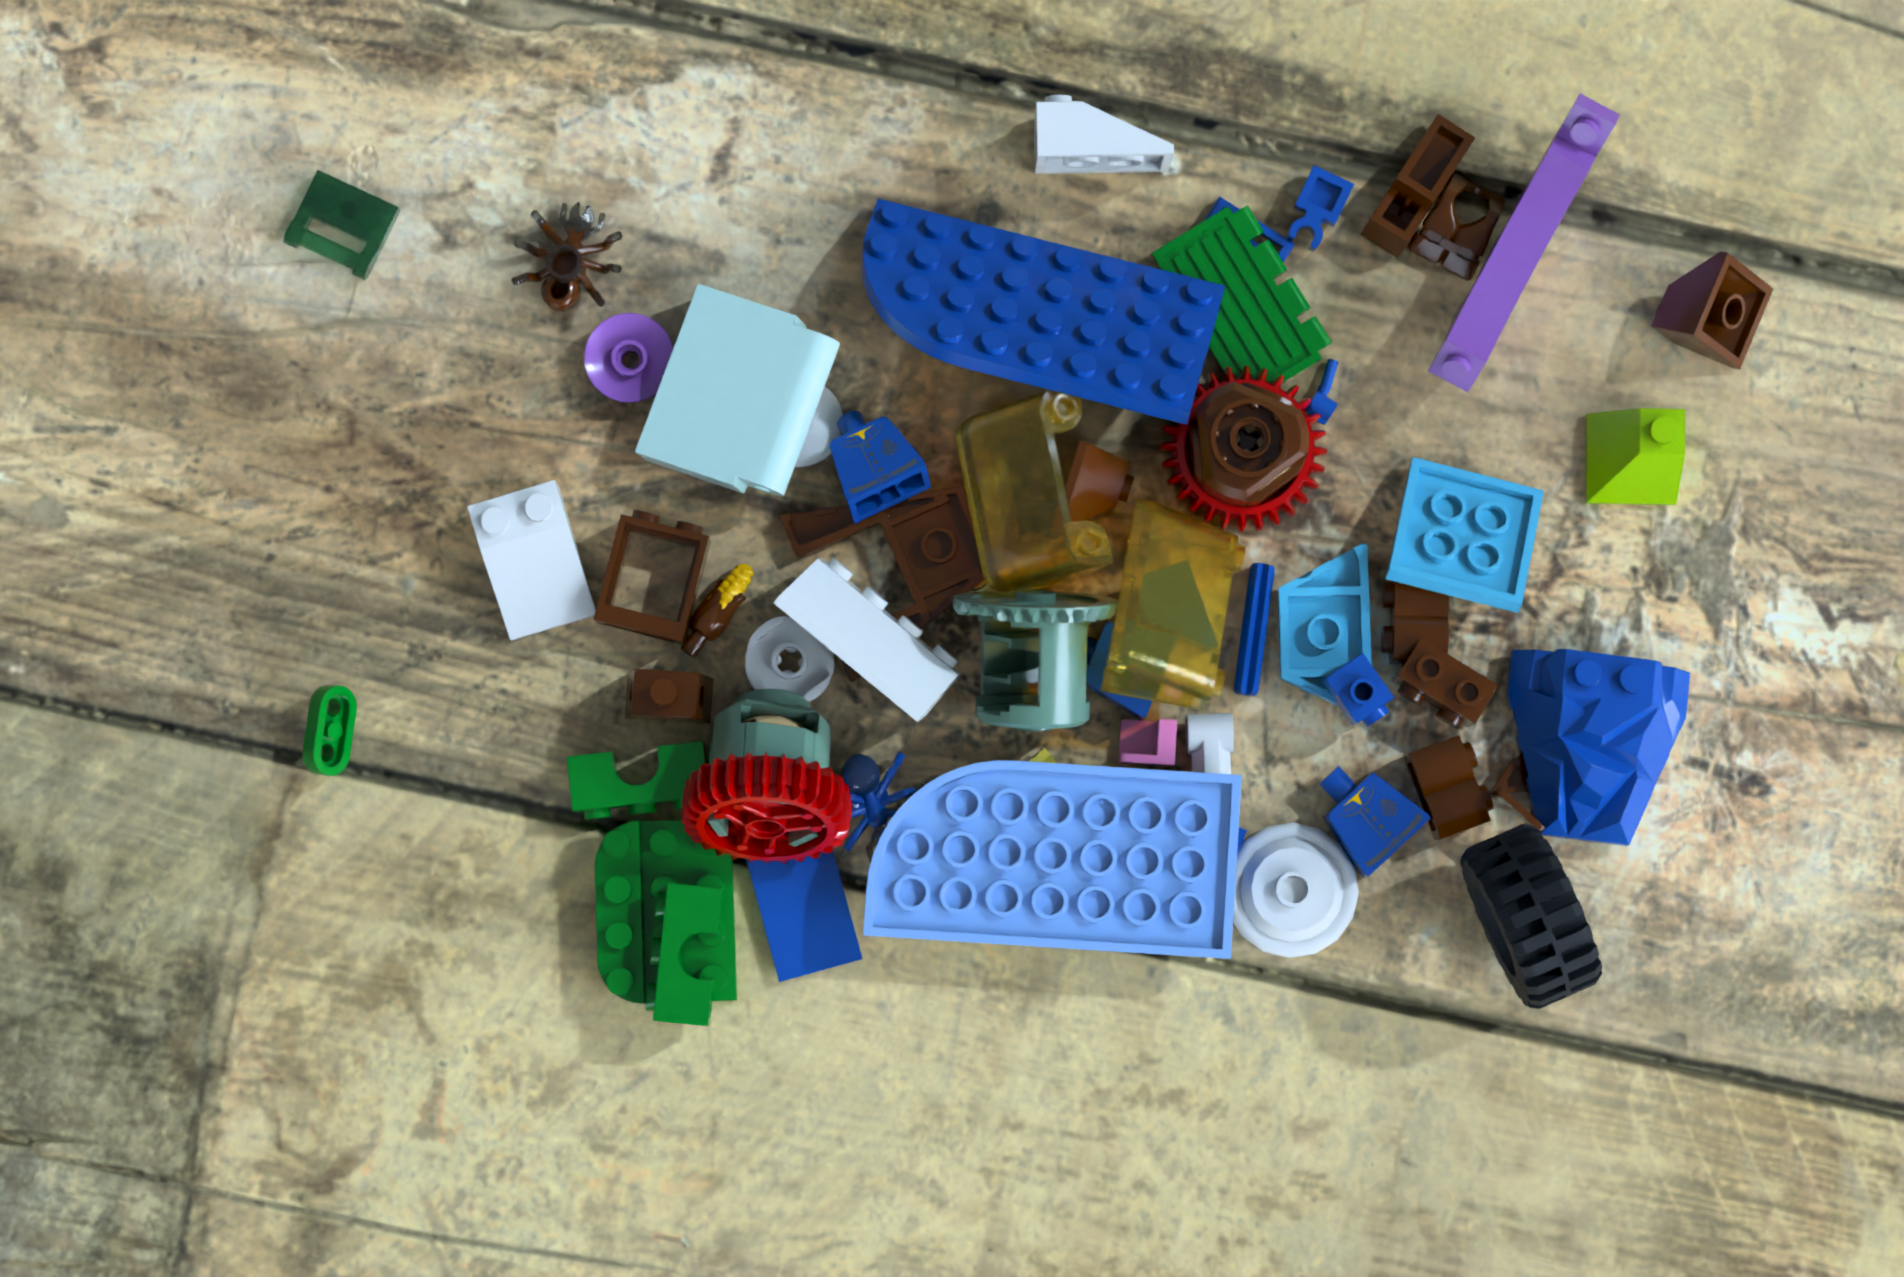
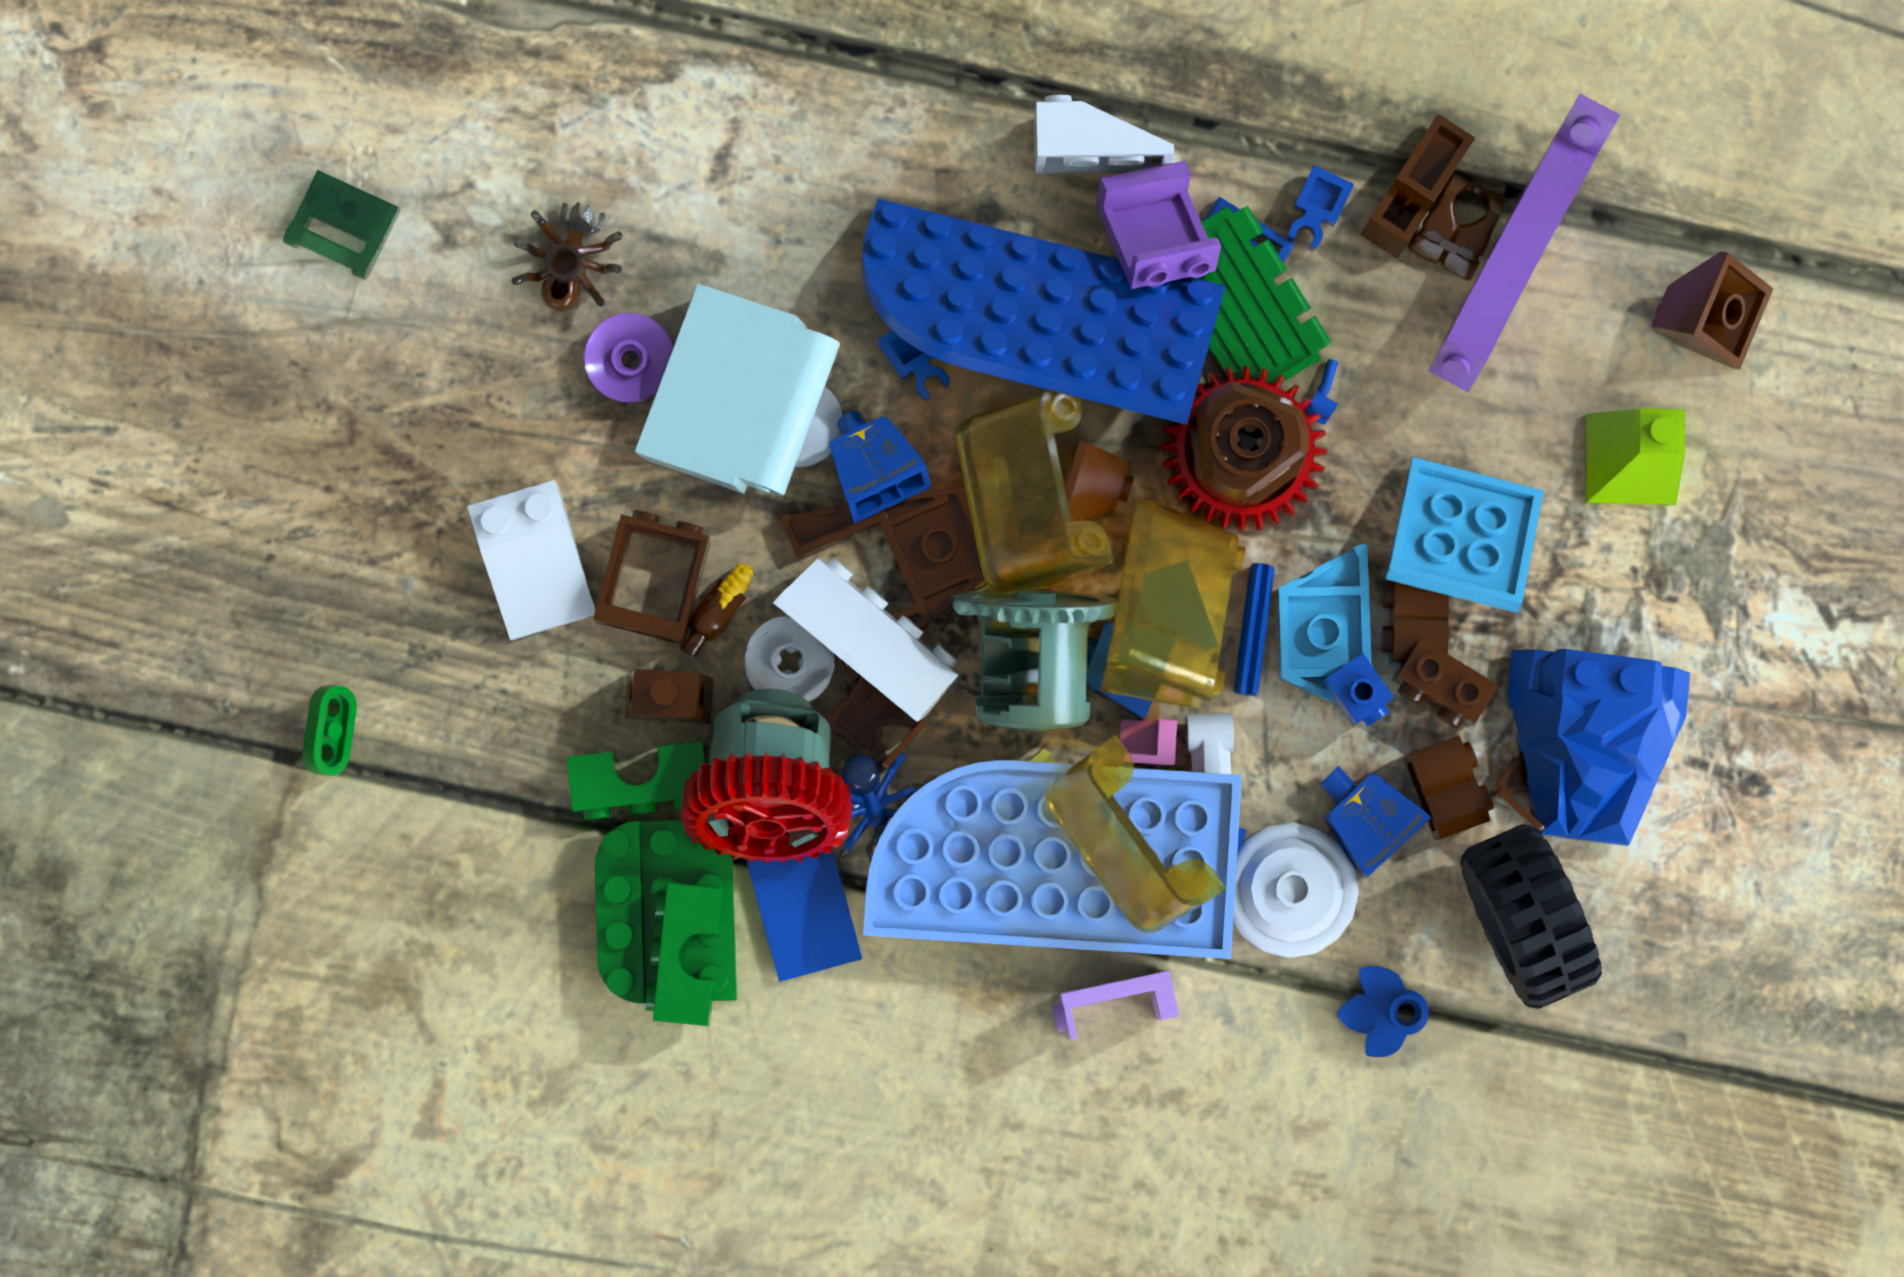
none -> reddish brown piece [825,677,926,768]
none -> blue plate [876,330,950,402]
none -> clear yellow windscreen [1045,735,1226,933]
none -> lavender panel [1051,971,1179,1040]
none -> medium lavender panel [1096,161,1221,289]
none -> blue plate [1337,966,1429,1057]

